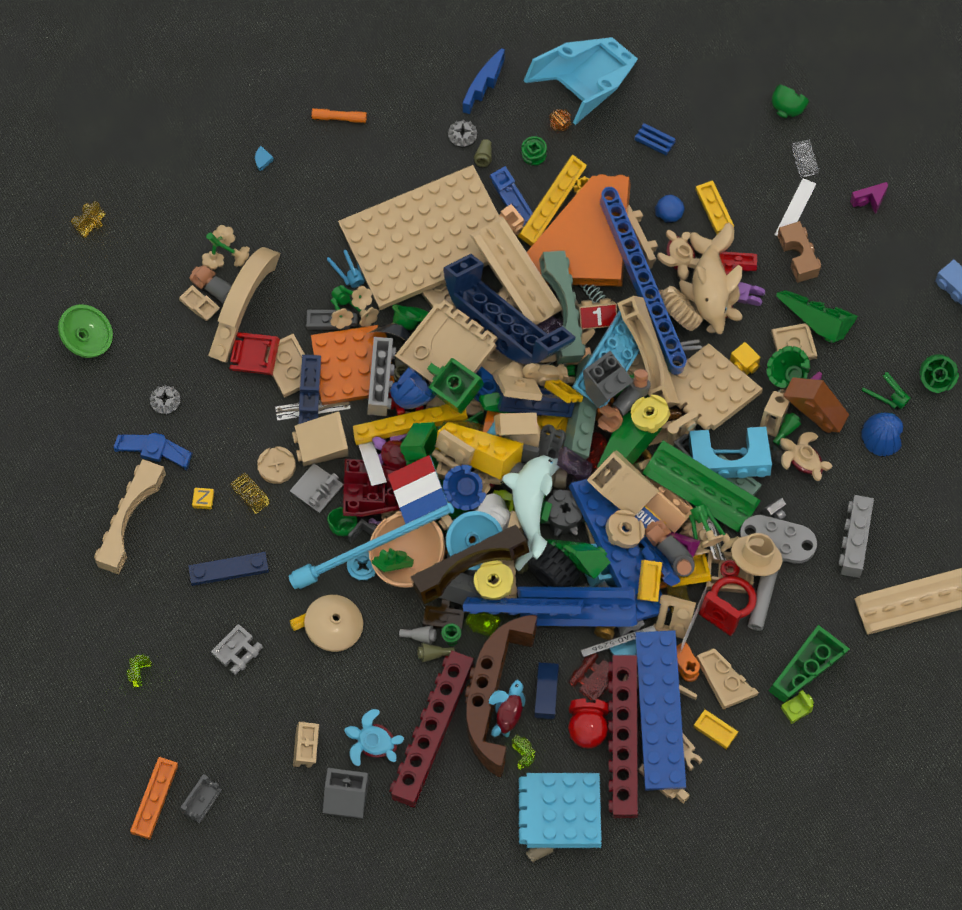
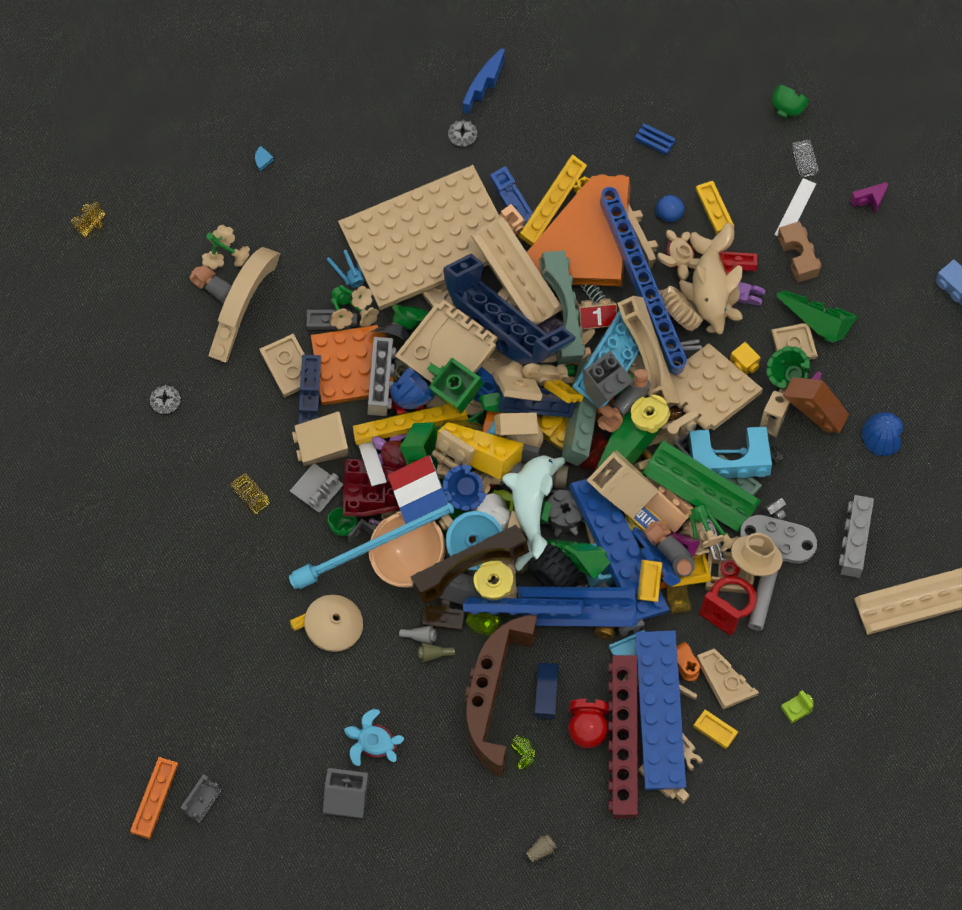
bright green dish [58,305,113,358] -> none
tan arch [94,459,166,574] -> none
blue plate [114,433,193,470] -> none
clear neon green bracket [127,655,152,688] -> none
tan slope [179,285,220,321] -> none
dark blue plate [188,552,269,586] -> none
yellow tile [192,488,214,509] -> none
light grey plate [211,624,263,675] -> none
red container [229,332,280,375] -> none
tan tile [257,446,296,484] -> none
sticker [275,399,351,420] -> none
tan hinge [293,722,319,768] -> none
orange piece [312,108,367,123] -> none
medium azure gear [347,552,376,581] -> none
green plate [372,548,414,572] -> none
dark red brick [389,650,474,808] -> none
green cone [441,623,461,646] -> none
olive cone [474,139,492,167] -> none
animal [489,680,526,737] -> none
medium azure hinge [519,773,601,848] -> none
green wheel [522,136,547,166] -> none
medium azure windscreen [524,37,638,125] -> none
dark grey piece [538,424,566,459] -> none
clear orange gear [549,109,571,131] -> none
clear purple plate [557,447,592,480] -> none
clear red plate [568,653,613,703] -> none
white sticker [581,625,656,657] -> none
tan plate [606,510,645,548] -> none
tan plate [654,595,696,639] -> none
white sticker [681,586,707,652] -> none
green wedge [768,625,850,703] -> none
green cone [773,413,801,446] -> none
tan animal [780,432,833,481] -> none
green plant [862,372,911,409] -> none
green cylinder [919,354,959,393] -> none

